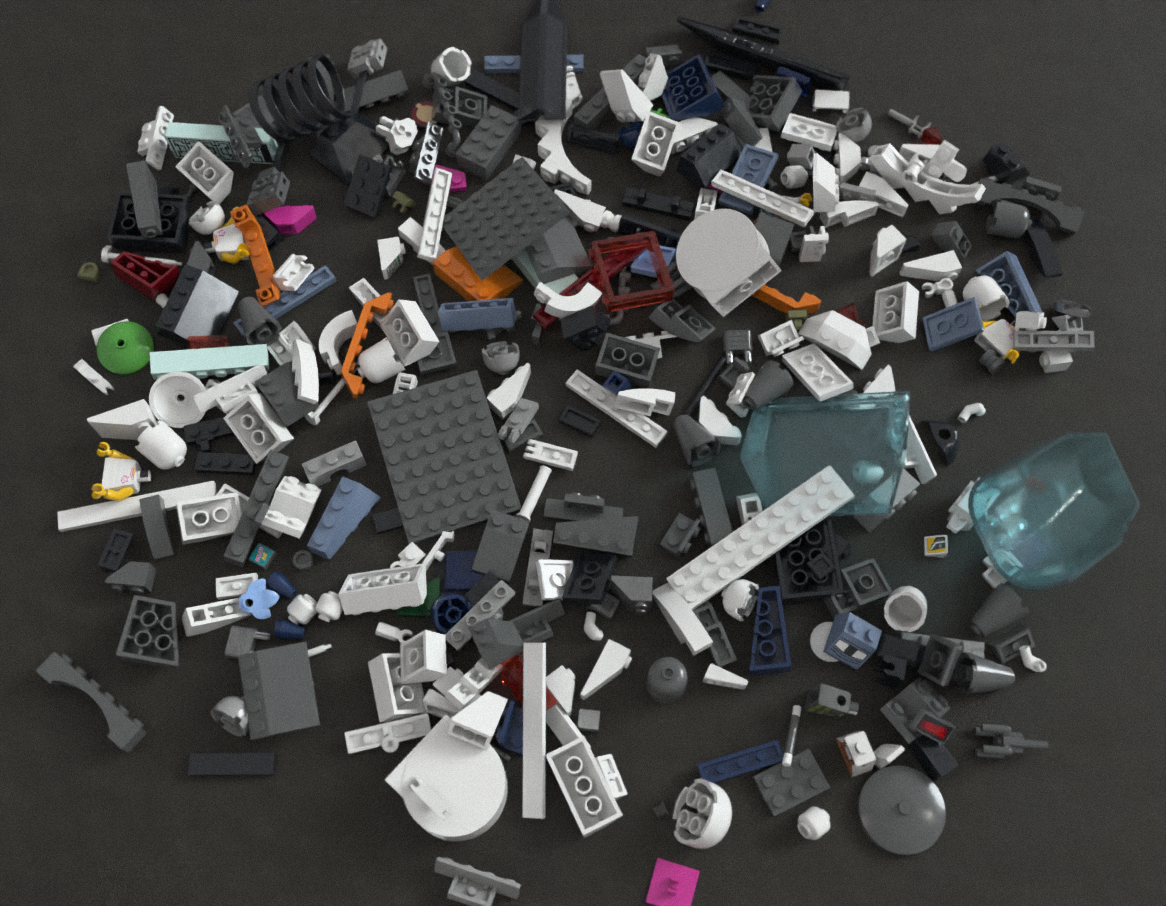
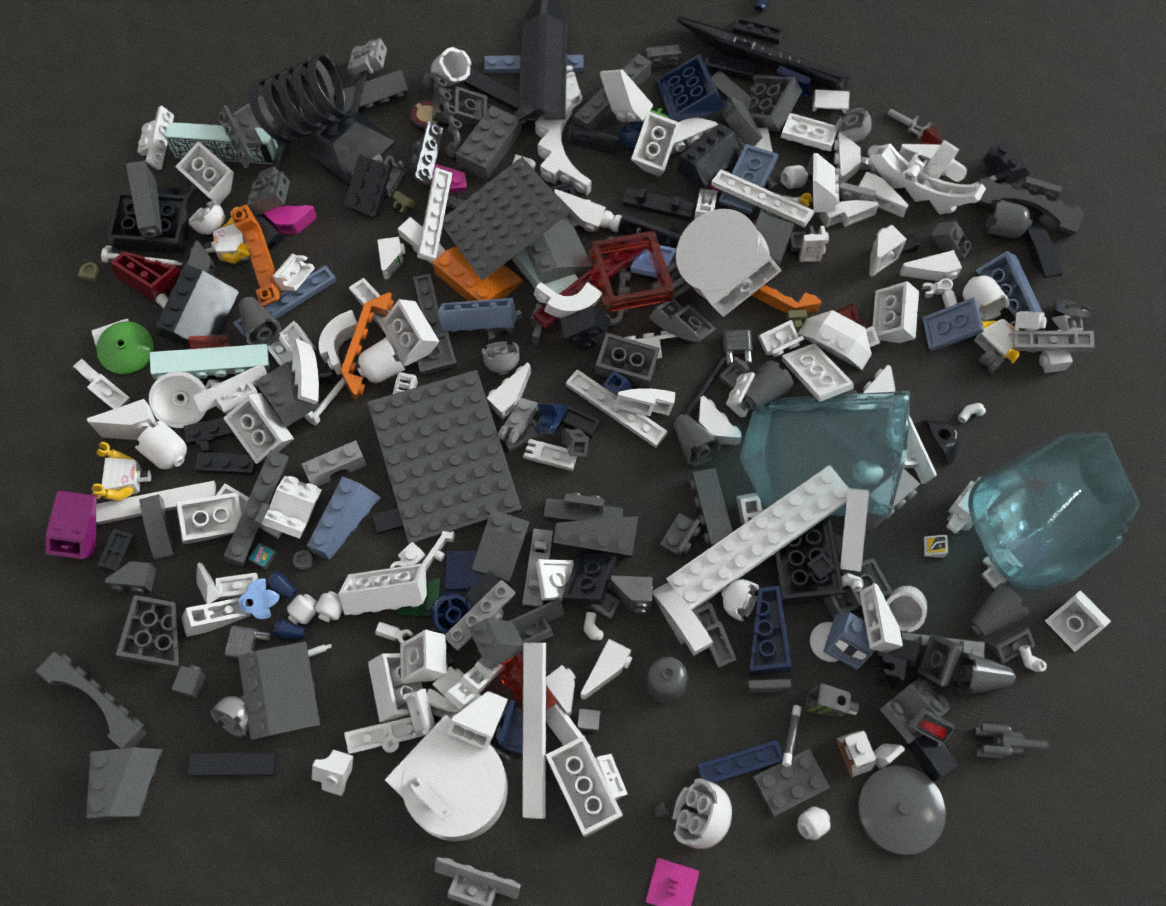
white hinge [376,116,418,155] -> none
white pin [516,466,552,522] -> none
white slope [637,53,668,101] -> none
white slope [702,663,748,690] -> none
light grey brick [787,144,815,169] -> none
none -> magenta slope [46,491,97,559]
none -> dark grey wedge [86,748,163,821]
none -> white plate [87,374,131,409]
none -> dark grey brick [171,664,206,699]
none -> white slope [197,563,220,604]
none -> white brick [312,750,353,796]
none -> white hinge [402,688,435,737]
none -> dark blue slope [534,404,568,434]
none -> dark grey leg [561,428,589,457]
none -> dark grey tile [746,679,791,693]
none -> white tile [840,488,869,572]
none -> white arm [841,573,864,591]
none -> white slope [859,584,903,653]
none -> white slope [1045,591,1110,652]

